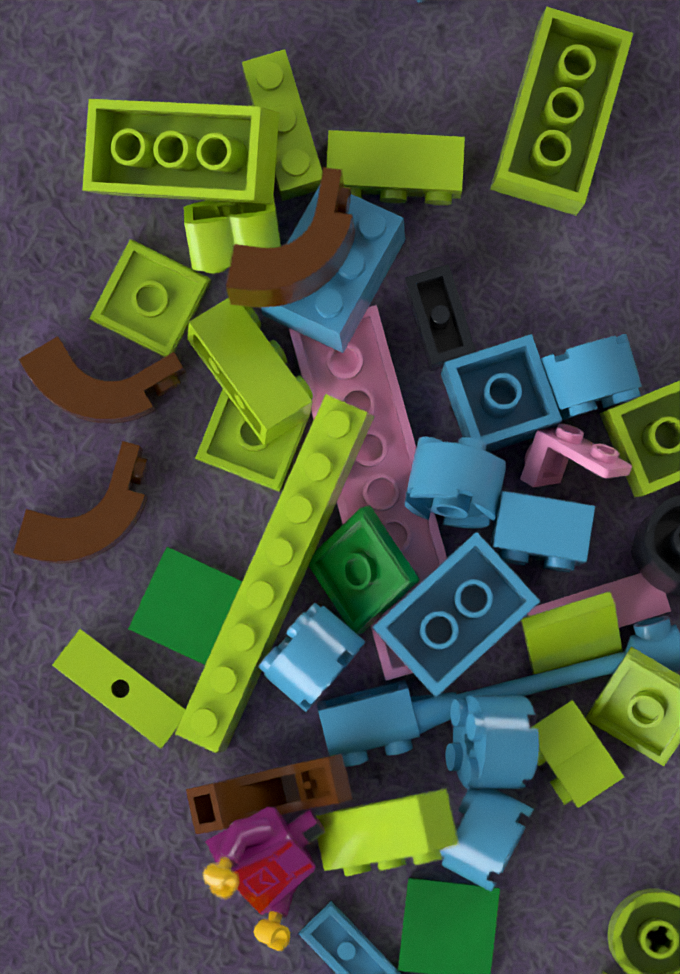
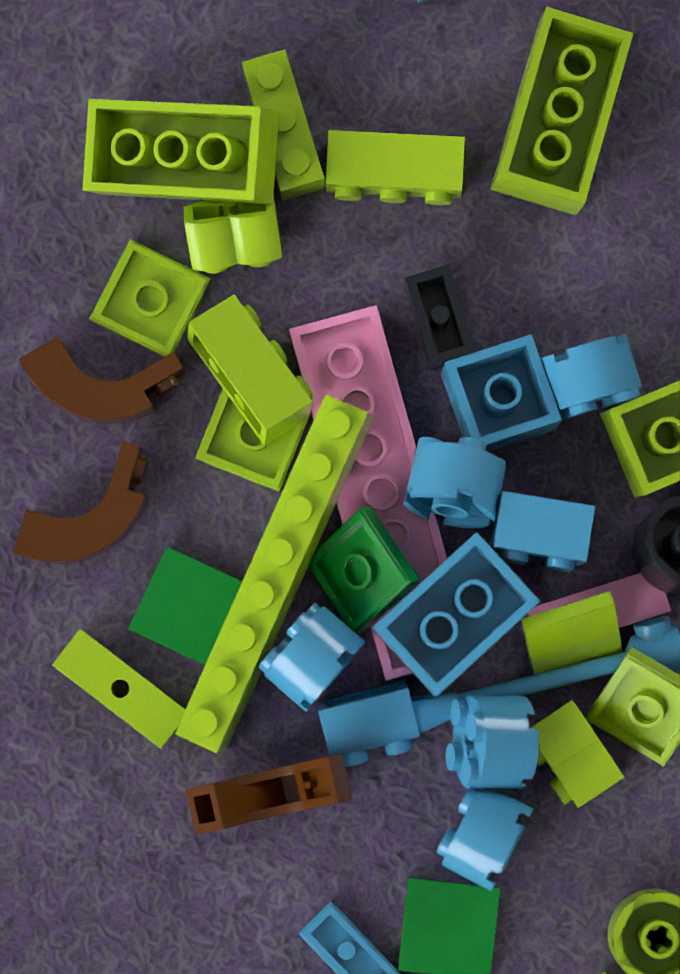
torso [203,807,326,951] -> none
reddish brown arch [226,167,355,308] -> none
dark azure brick [261,186,406,353] -> none
lime brick [316,789,459,876] -> none
bright pink bracket [520,424,632,487] -> none

